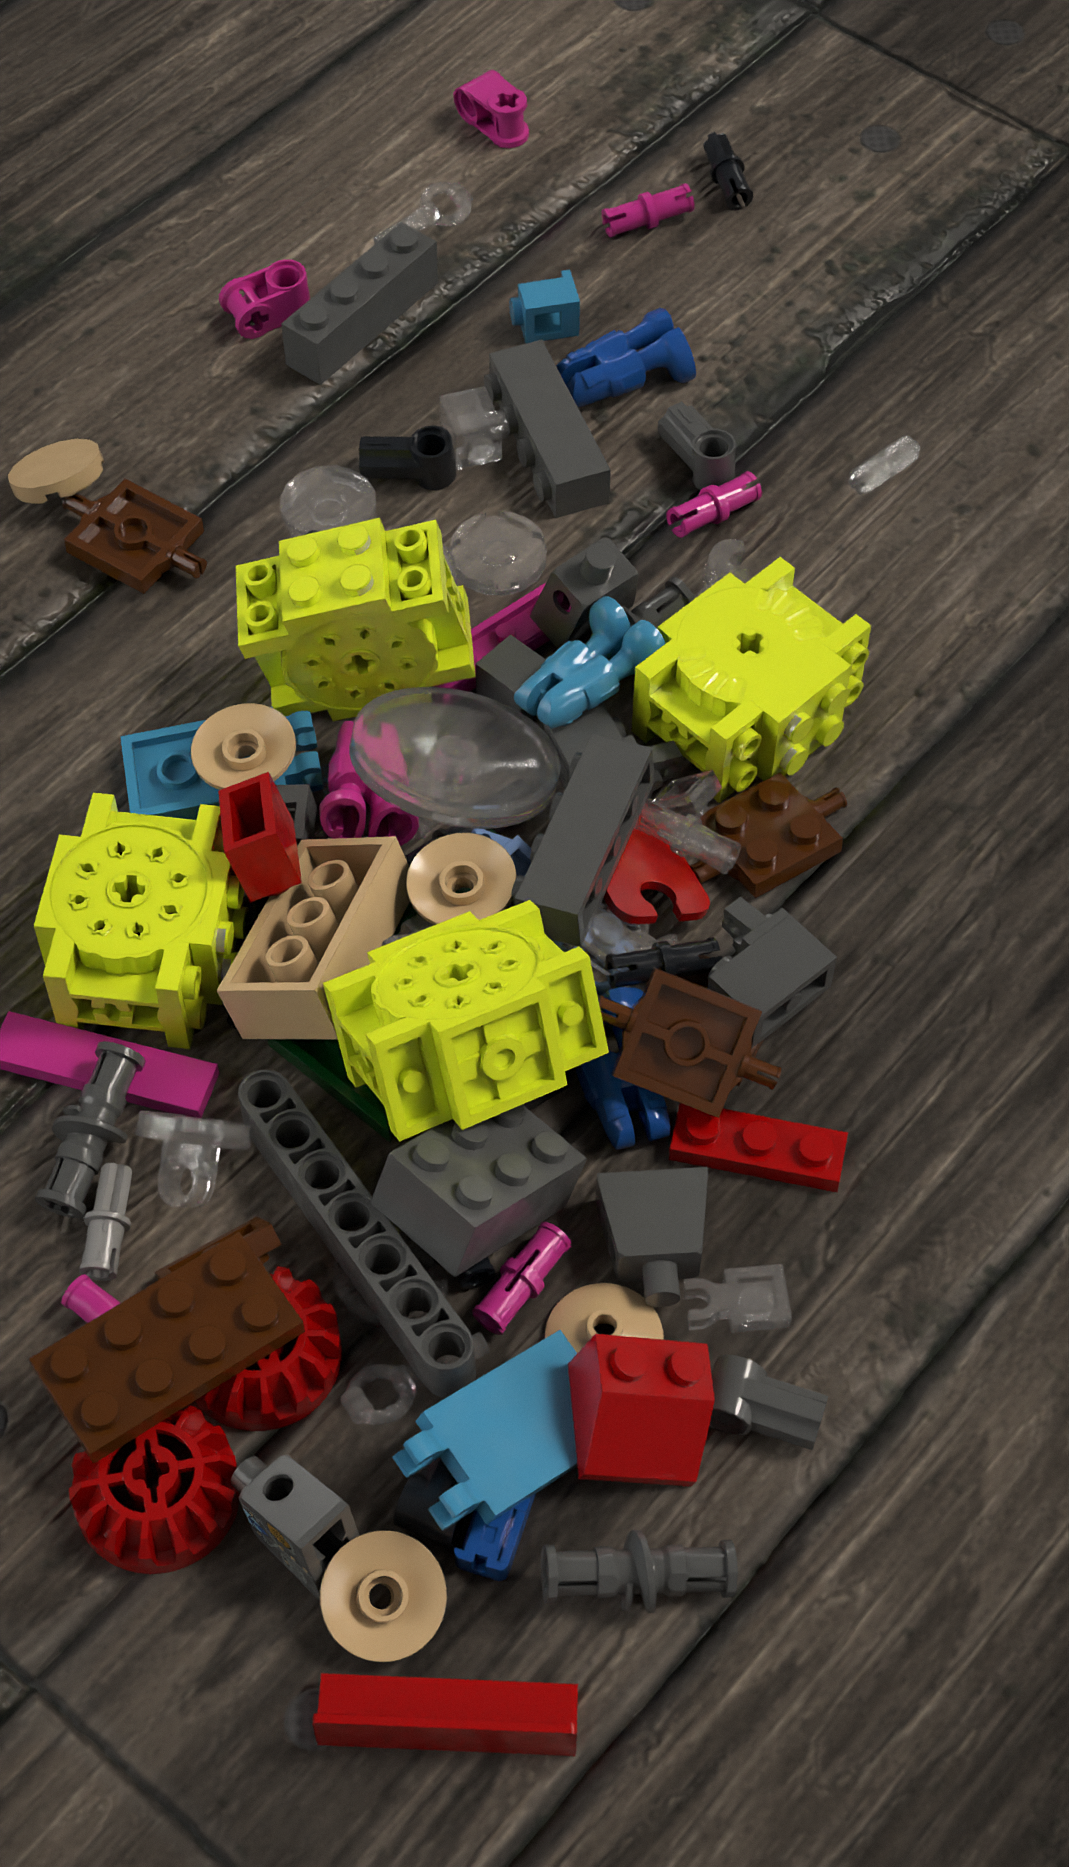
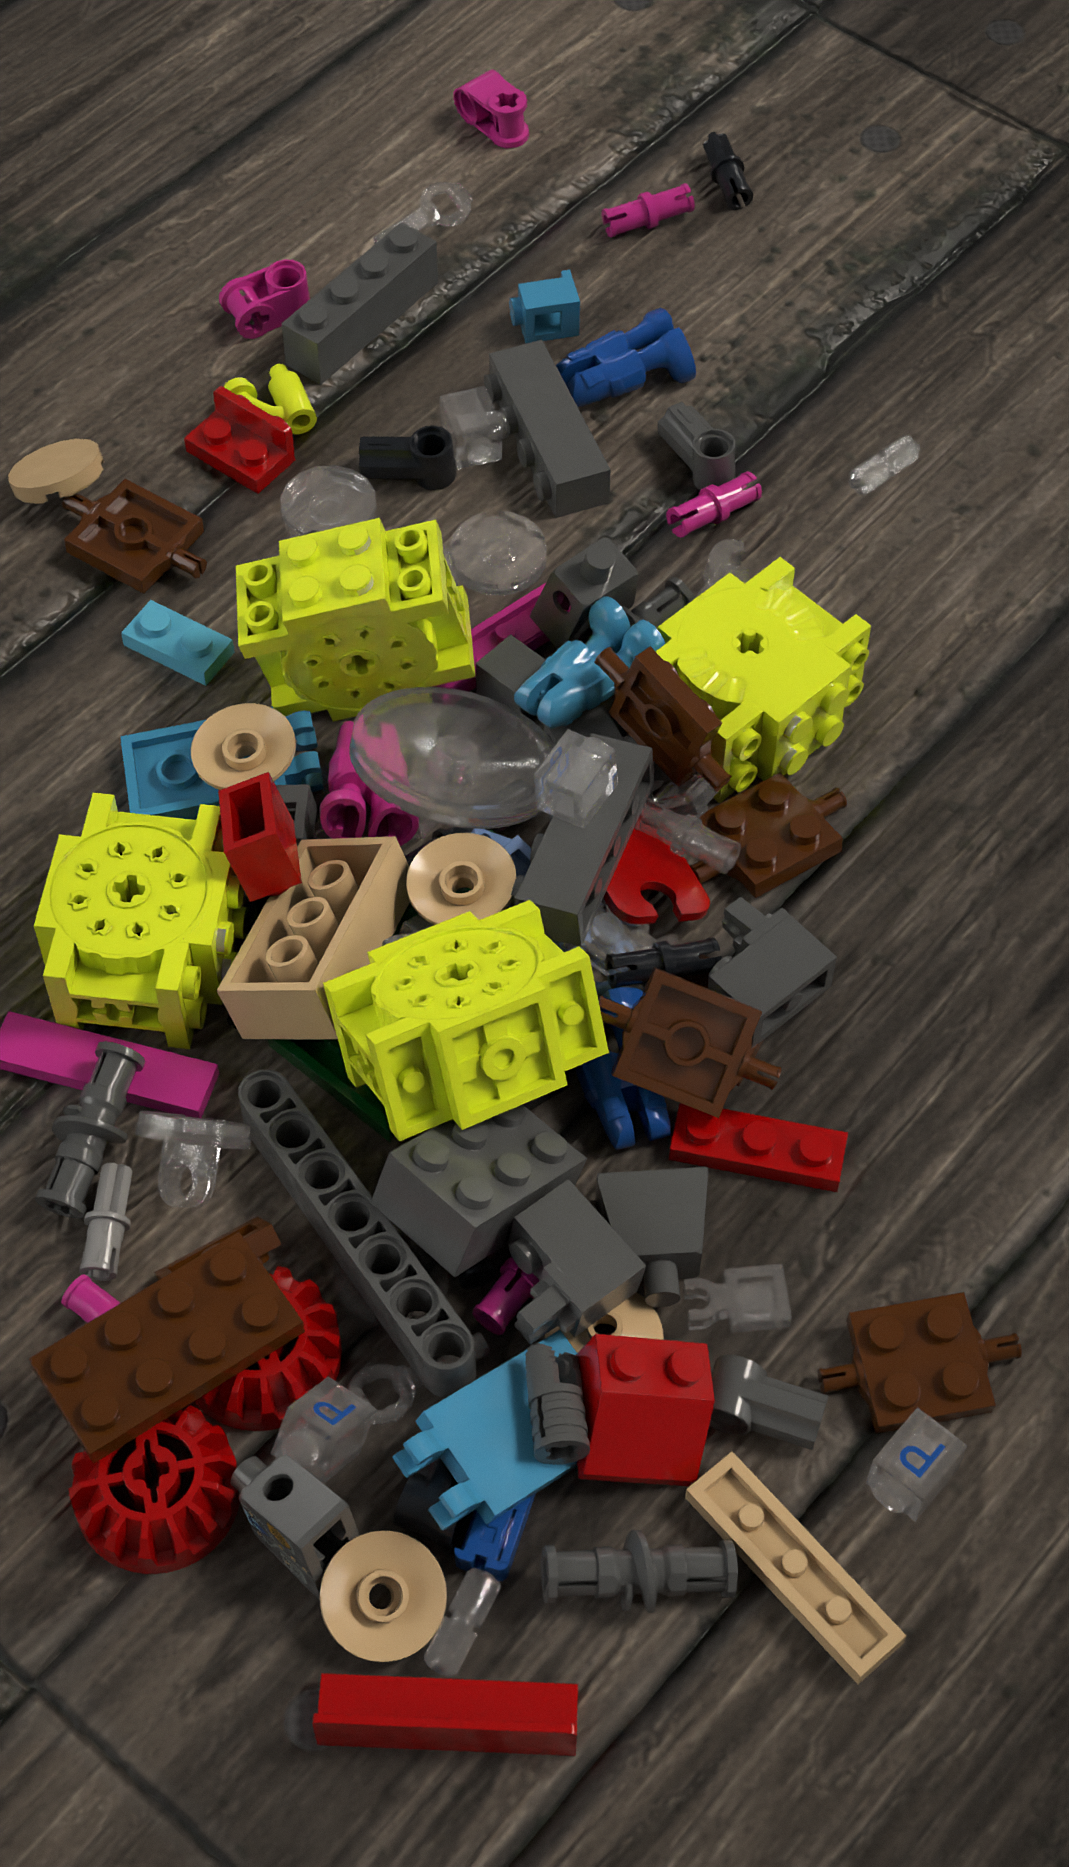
none -> medium azure plate [121,600,235,686]
none -> red bracket [184,386,295,494]
none -> neon yellow plant [224,364,317,434]
none -> clear brick [271,1377,377,1484]
none -> clear piece [424,1568,501,1678]
none -> dark grey hinge [507,1179,646,1344]
none -> dark grey hinge [525,1342,590,1464]
none -> clear brick [533,729,618,829]
none -> reddish brown plate [594,646,732,792]
none -> tan plate [685,1451,906,1684]
none -> reddish brown plate [818,1292,1022,1434]
none -> clear brick [866,1407,968,1522]

